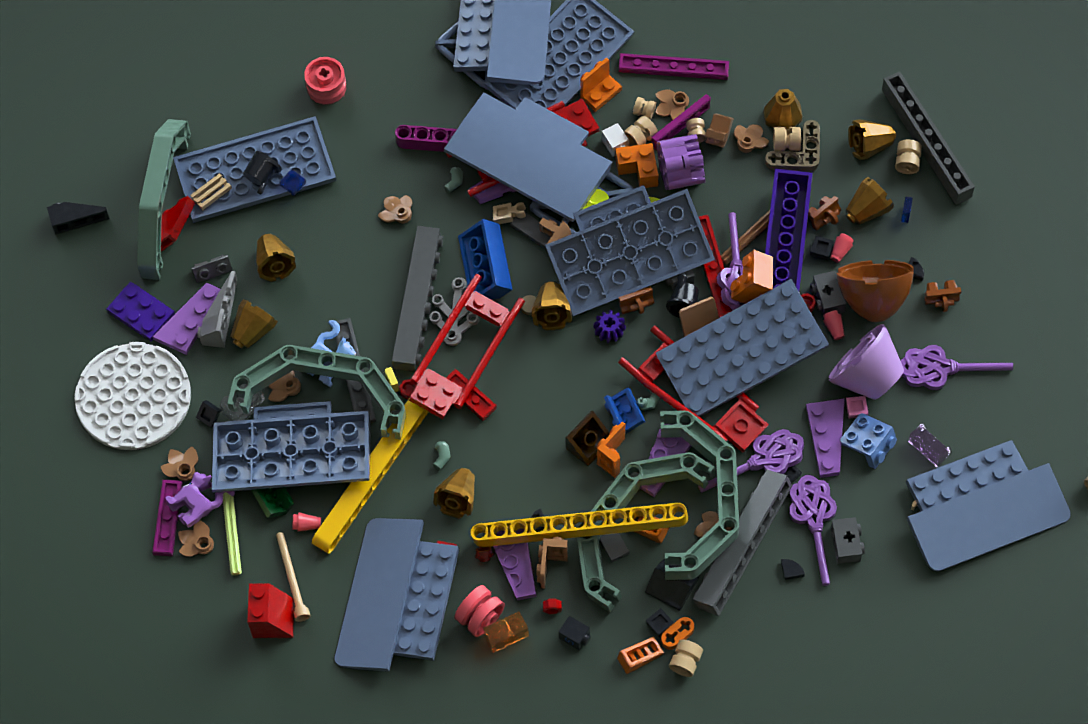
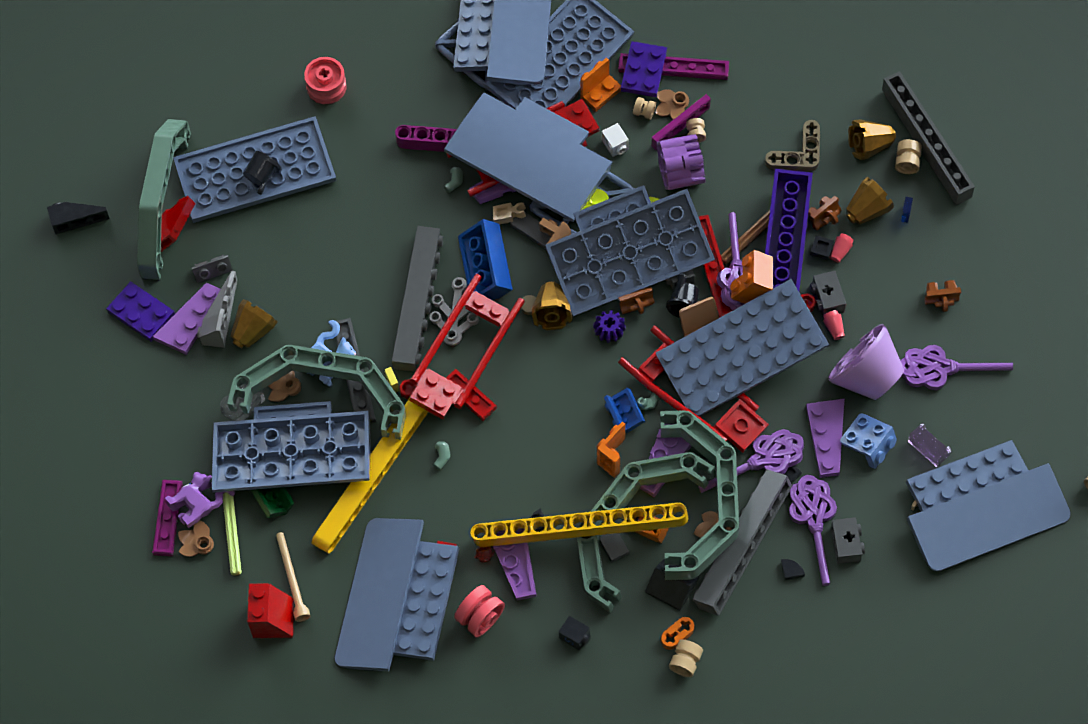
white tile [75,342,191,450] -> none
medium nougat plate [161,447,198,481] -> none
tan tile [190,173,232,210] -> none
black plate [196,400,221,427] -> none
pearl gold cone [256,234,296,282] -> none
clear blue tile [279,169,306,195] -> none
coral cone [292,512,321,532] -> none
medium nougat plate [378,195,413,224] -> none
pearl gold cone [433,468,475,518] -> none
clear orange brick [483,611,529,653] -> none
medium nougat bracket [537,537,568,589] -> none
red tile [543,599,562,614] -> none
dark brown slope [565,411,610,466] -> none
orange brick [615,143,658,188] -> none
orange slope [617,637,664,674] -> none
tan wheel [623,116,658,146] -> none
black plate [646,608,674,637] -> none
medium nougat brick [705,113,734,148] -> none
medium nougat plate [734,125,769,153] -> none
pearl gold cone [764,89,802,130] -> none
tan wheel [773,127,801,151] -> none
dark orange piece [837,260,914,322] -> none
bright pink plate [846,396,869,419] -> none
black tile [909,257,924,281] -> none
none -> dark purple plate [621,41,667,97]

